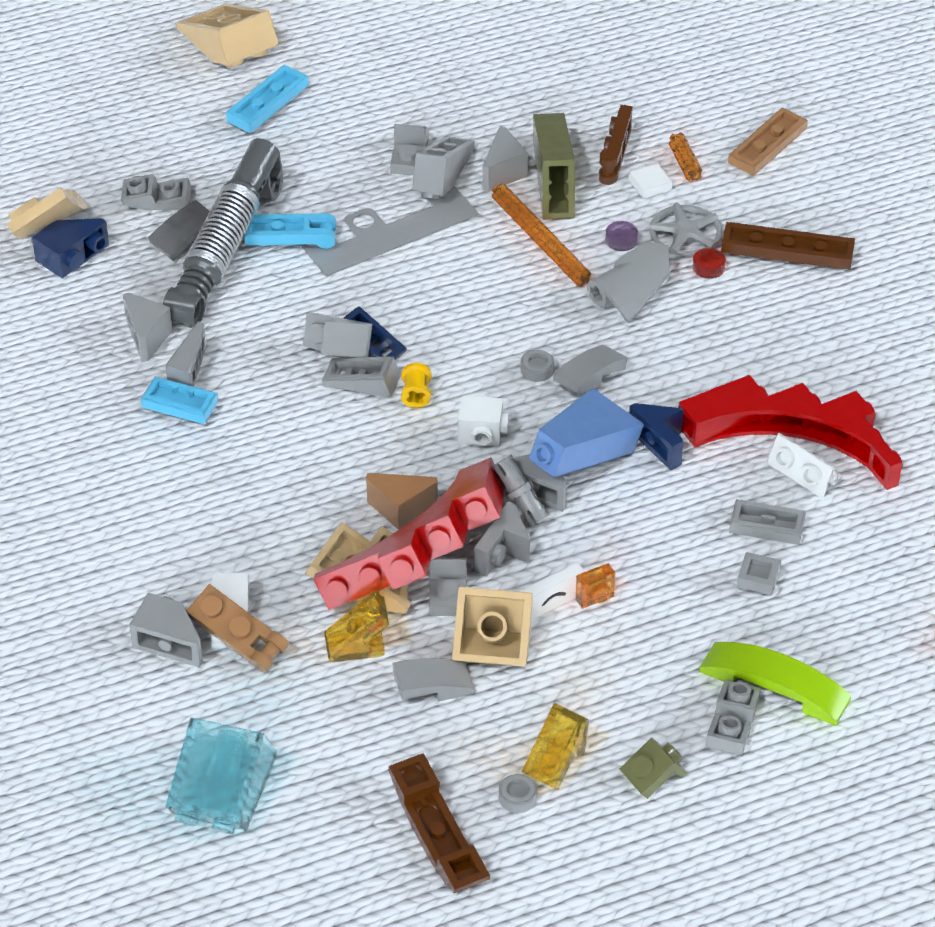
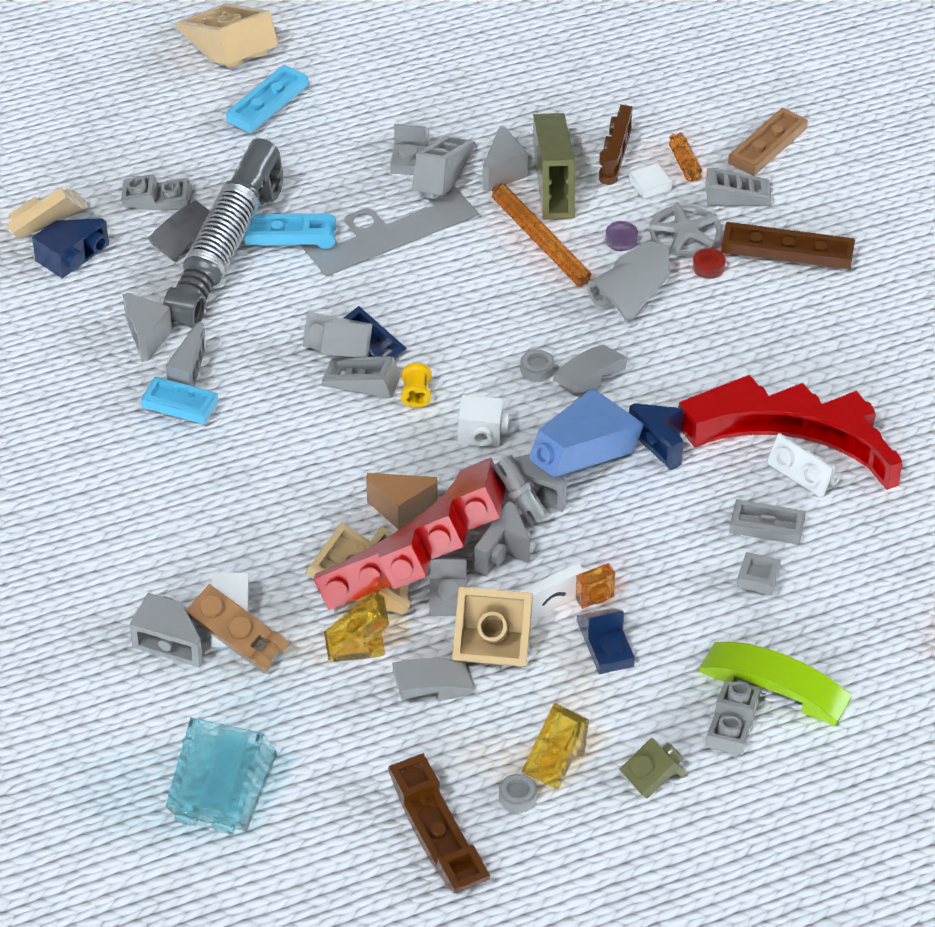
none -> dark blue slope [576,608,635,675]
none -> light grey slope [706,168,772,206]

